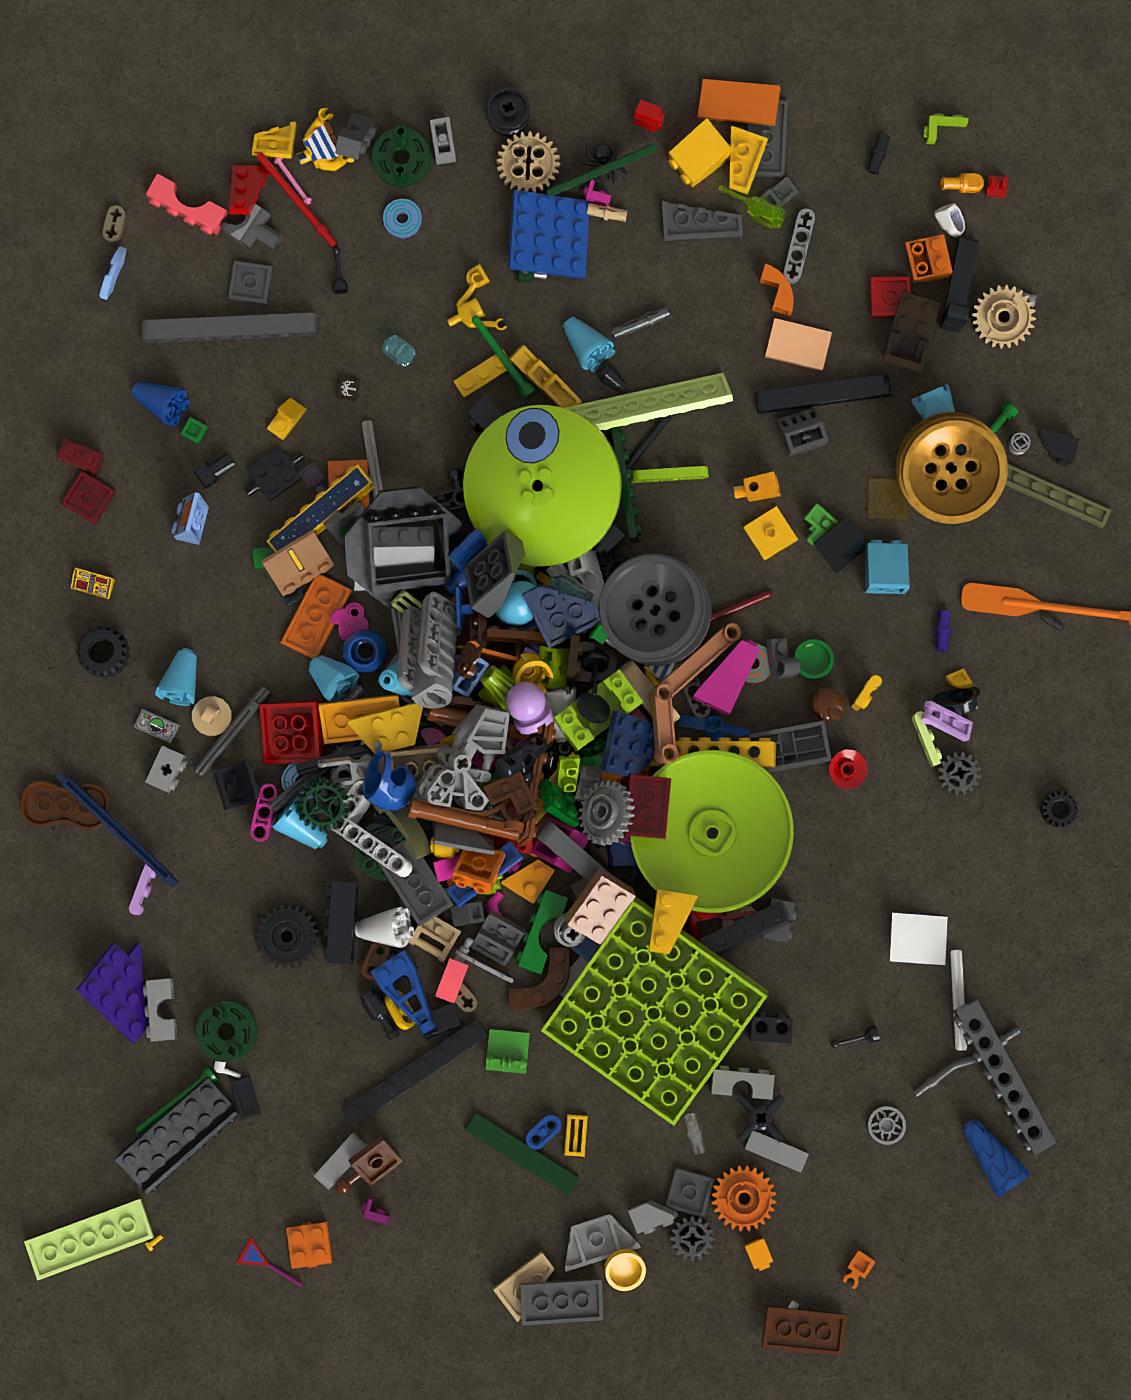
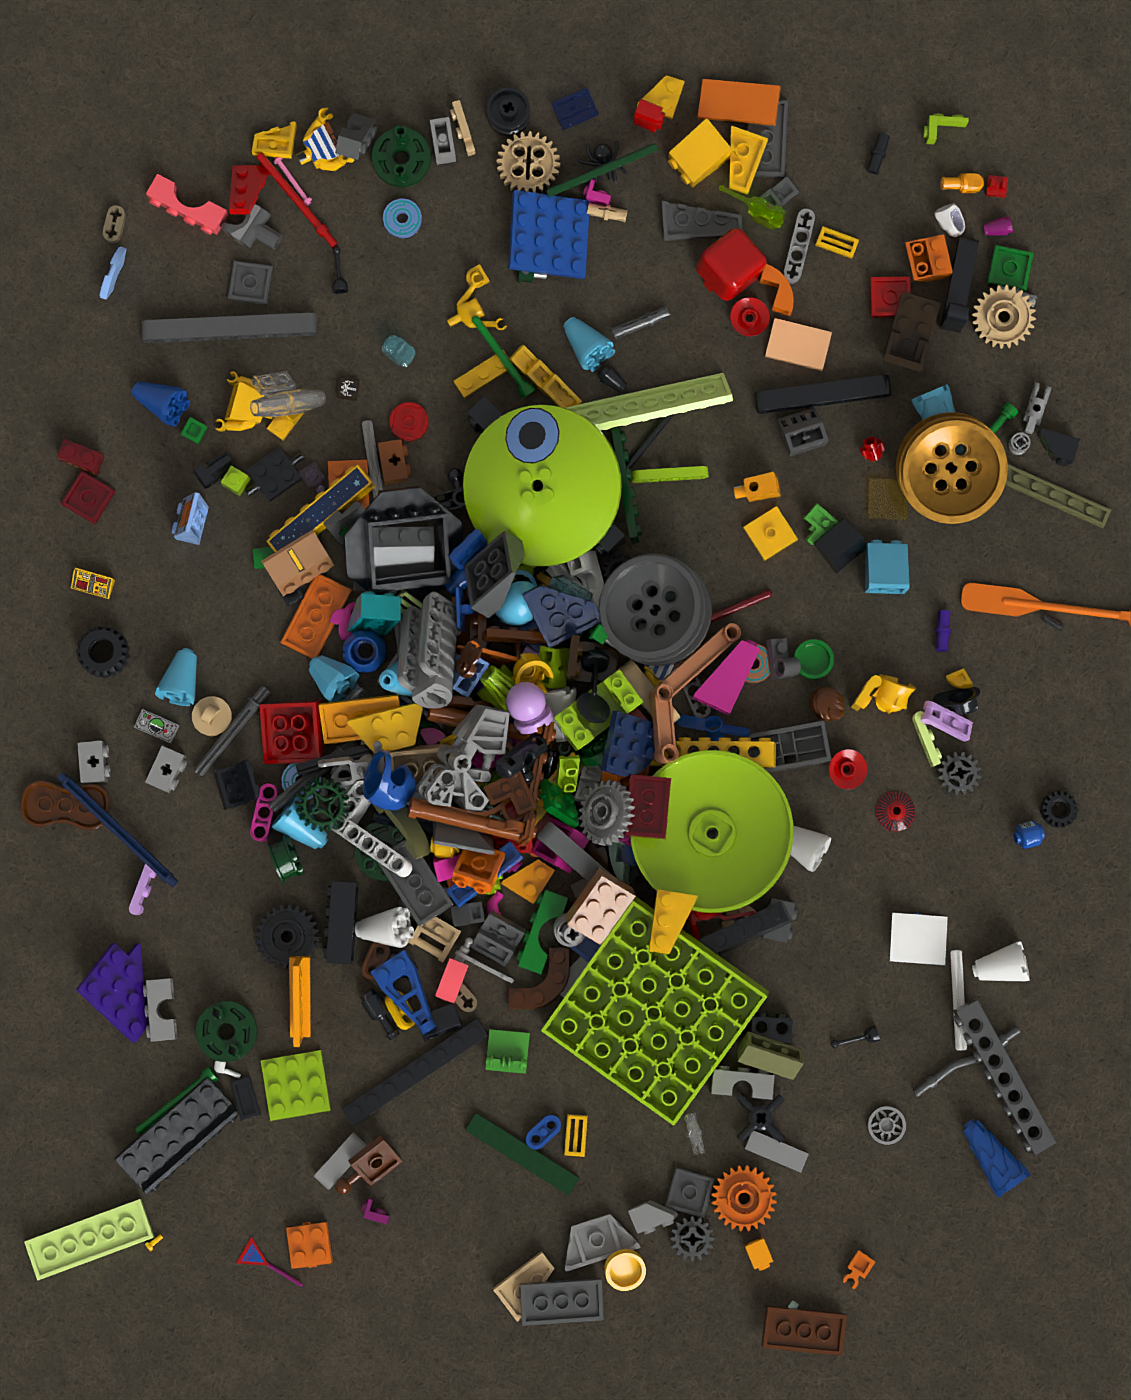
none -> light grey brick [78,741,111,784]
none -> yellow torso [215,371,275,432]
none -> lime brick [221,466,250,496]
none -> clear plate [250,371,326,417]
none -> lime plate [261,1050,331,1121]
none -> dark green wheel [267,835,304,884]
none -> light orange fence [289,956,311,1047]
none -> teal slope [347,591,401,635]
none -> dark orange brick [378,439,412,485]
none -> red tile [389,402,429,441]
none -> tan plate [450,100,475,156]
none -> clear blue plate [551,88,599,130]
none -> sand green slope [609,842,630,885]
none -> yellow wing [637,75,685,119]
none -> red piece [696,228,767,301]
none -> red dish [730,297,770,337]
none -> olive brick [737,1031,804,1080]
none -> white cone [790,826,831,872]
none -> yellow tile [815,226,859,259]
none -> red gear [859,437,886,461]
none -> yellow helmet [872,674,916,714]
none -> dish [875,791,916,831]
none -> white cone [972,941,1030,981]
none -> magenta cone [983,216,1013,236]
none -> green plate [987,245,1034,292]
none -> blue head [1013,821,1045,849]
none -> light grey hinge [1023,382,1052,434]

